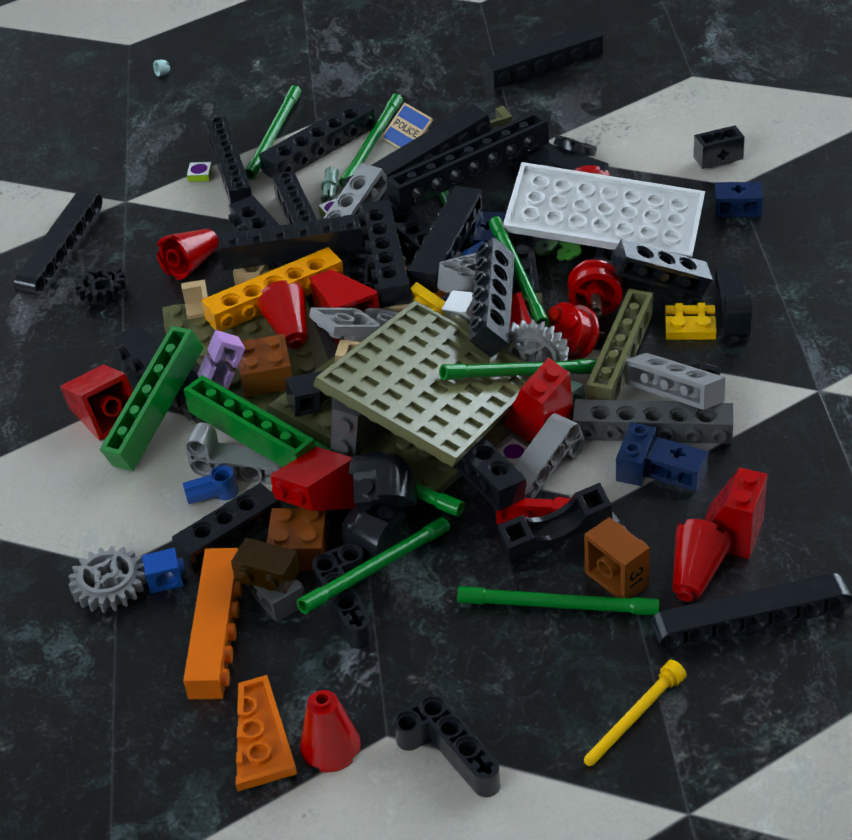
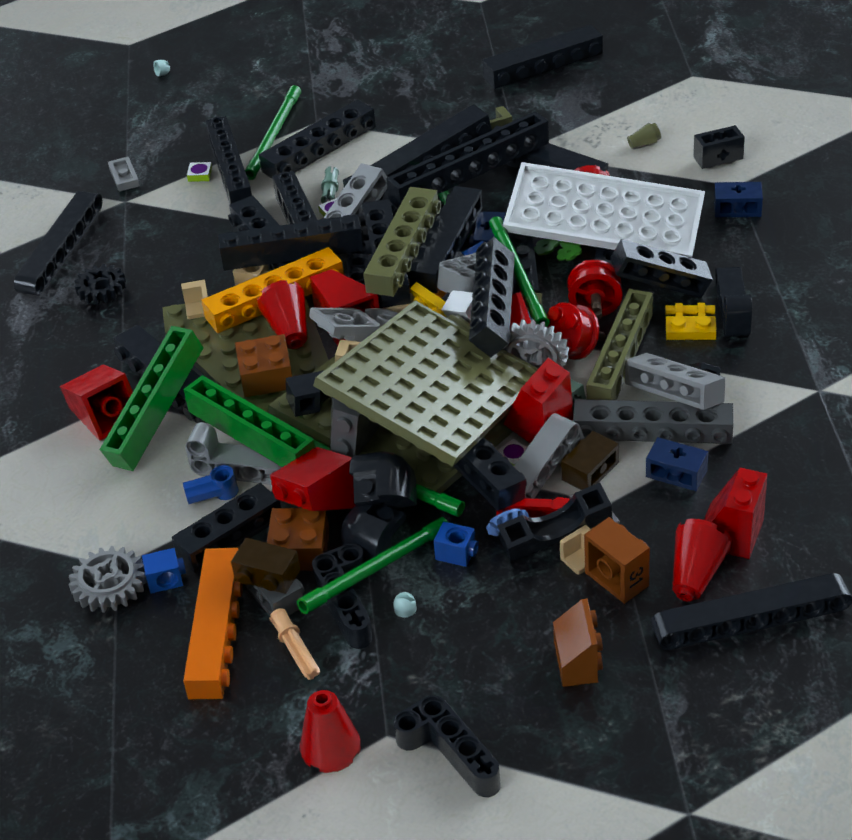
red cone [156,229,219,280] -> none
lavender piece [197,330,245,390] -> none
orange wing [236,675,297,792] -> none
green piece [339,93,403,188] -> none
piece [381,102,434,149] -> none
green piece [439,359,597,380] -> none
green piece [457,586,660,616] -> none
black tile [553,136,597,156] -> none
yellow piece [584,660,687,766] -> none
dark blue brick [616,422,656,486] -> none
none -> light grey plate [108,156,140,192]
none -> light nougat axle [269,608,320,680]
none -> olive brick [364,187,441,297]
none -> light aqua hinge [393,592,417,618]
none -> blue brick [434,521,479,567]
none -> medium blue gear [486,508,529,536]
none -> dark orange slope [553,598,603,687]
none -> dark brown brick [560,431,619,490]
none -> tan panel [560,525,591,575]
none -> olive cone [627,123,661,149]

